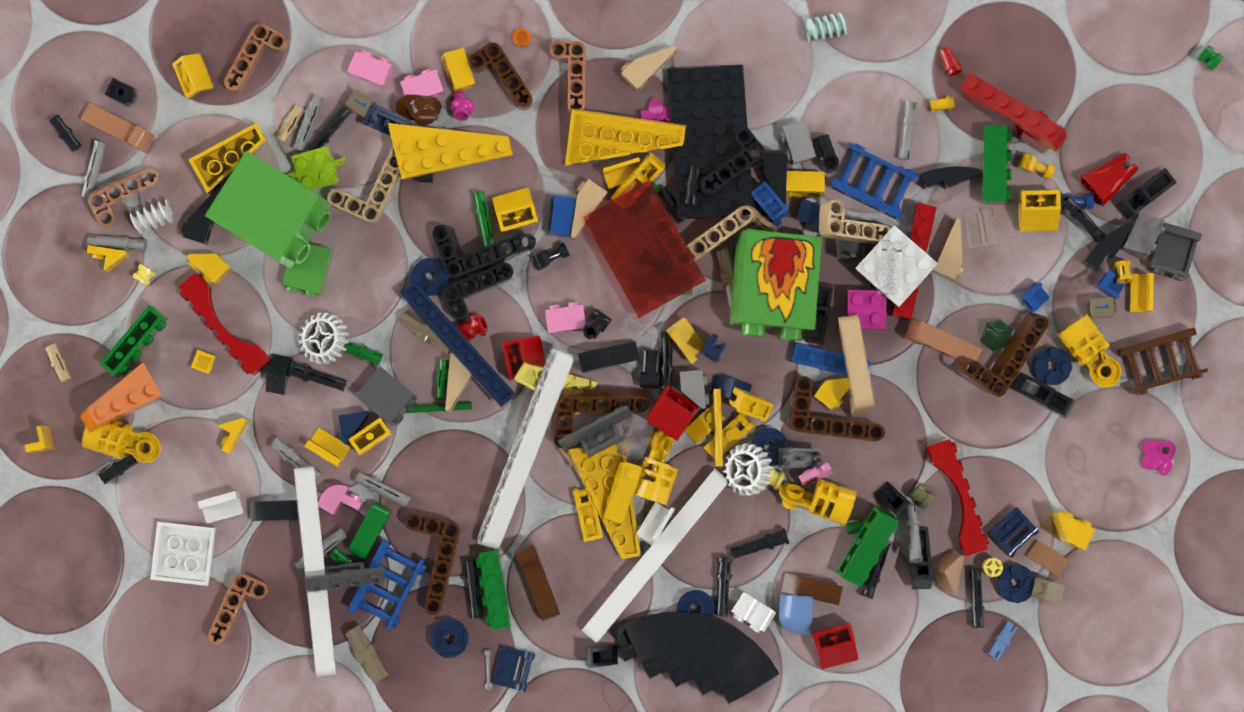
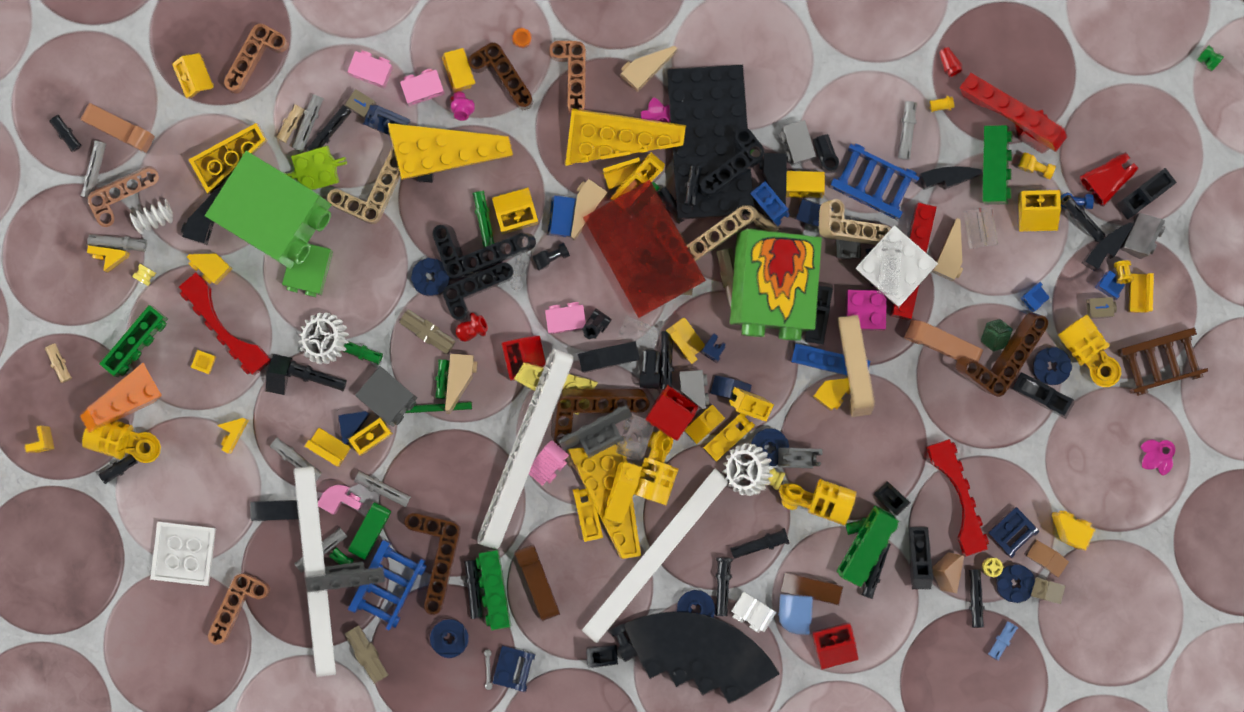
black brick [104,78,137,107] -> none
white panel [198,491,244,523] -> none
reddish brown piece [396,95,441,126] -> none
dark blue tile [400,281,516,408] -> none
clear panel [534,165,577,198] -> none
white panel [635,502,675,545] -> none
yellow bar [713,389,723,466] -> none
reddish brown beam [790,376,885,442] -> none
bright pink plate [799,463,833,490] -> none
light aqua piece [806,13,847,42] -> none
light grey pin [905,504,923,563] -> none
olive wheel [909,483,936,510] -> none
dark grey panel [1149,223,1202,281] -> none
none -> bright pink brick [529,440,569,486]

